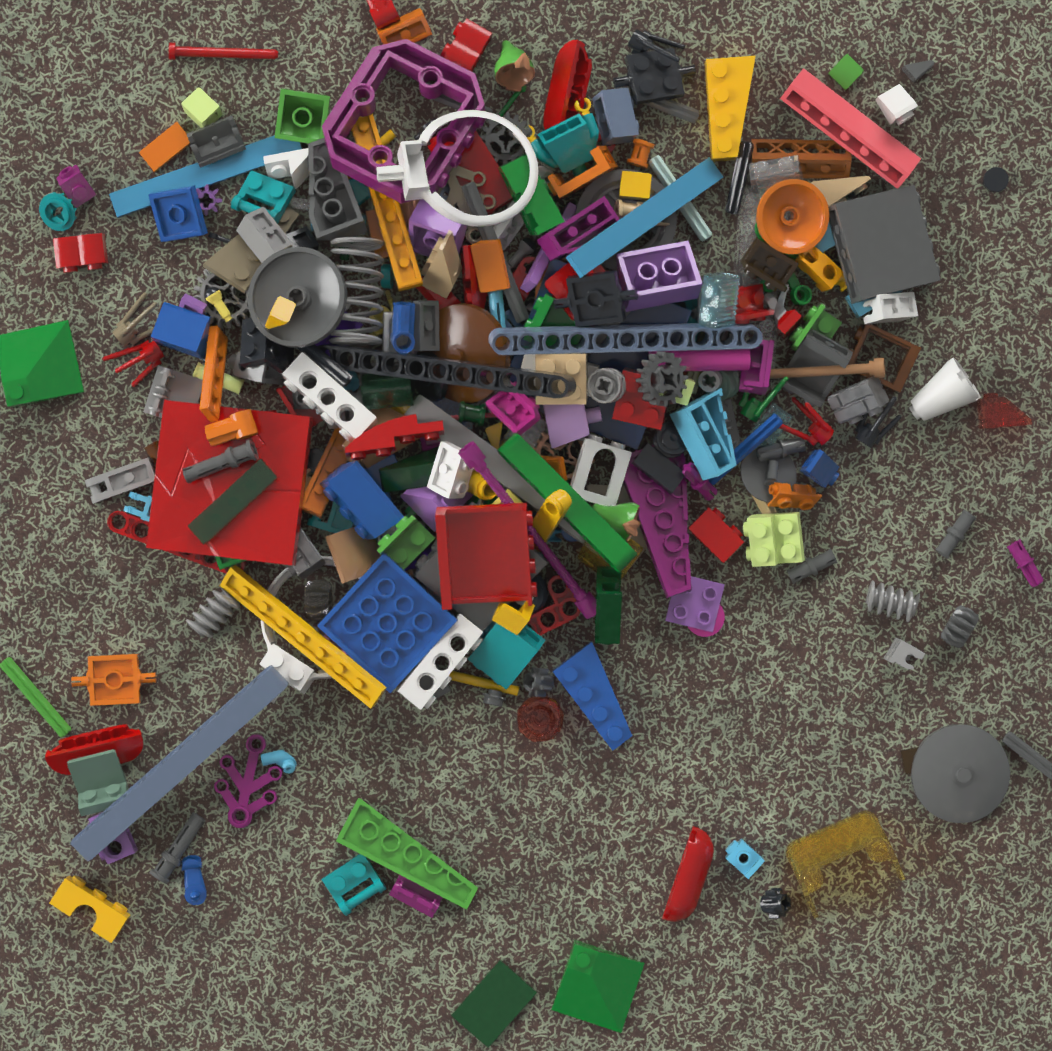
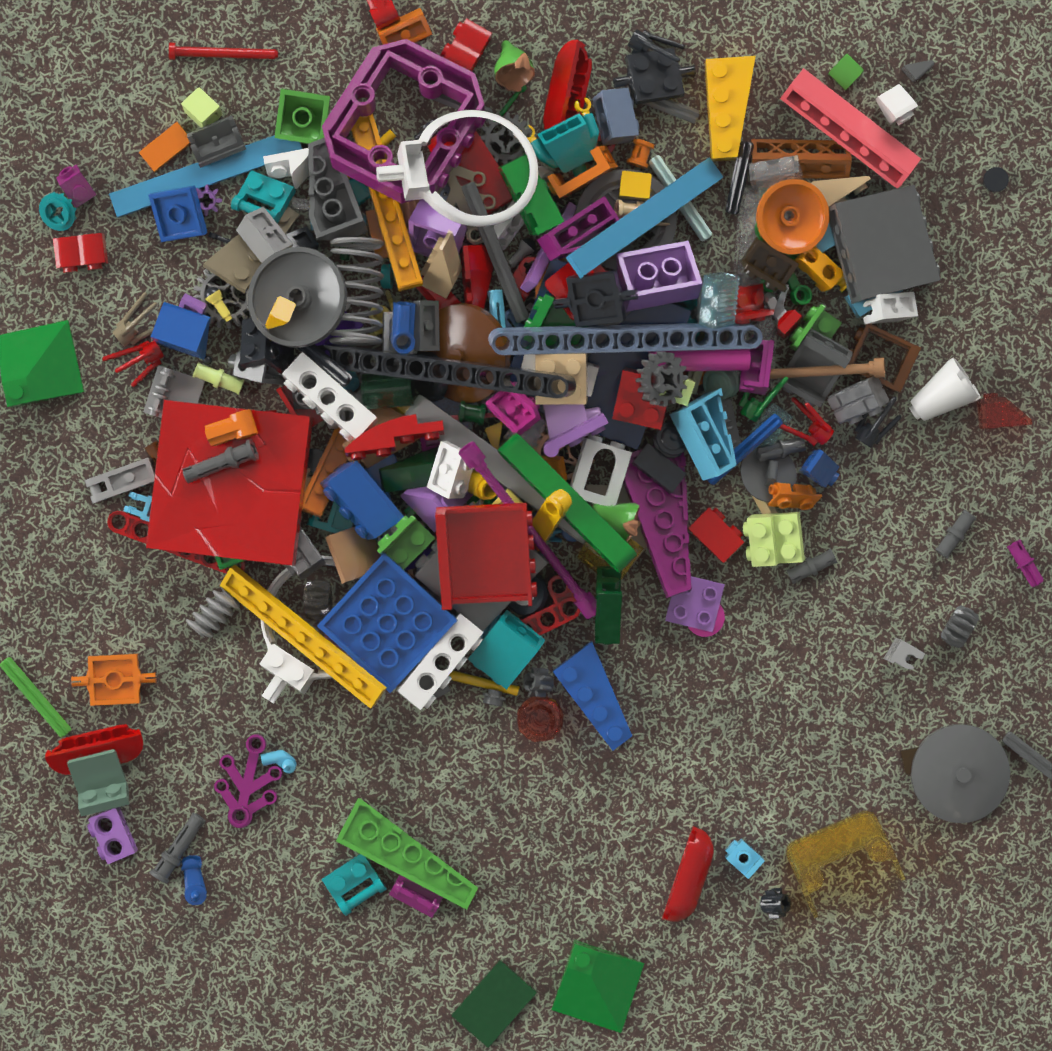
yellow arch [49,875,130,943] -> none
sand blue beam [70,665,289,862] -> none
clear green tile [188,459,279,545] -> none
orange tile [200,325,228,422] -> none
orange slope [471,239,511,293] -> none
yellow panel [492,600,535,635] -> none
light grey wheel [587,368,626,403] -> none
magenta axle [682,462,717,501] -> none
light grey bush [698,371,723,392] -> none
light grey piece [865,580,920,623] -> none
none -> medium lavender plate [543,413,608,457]

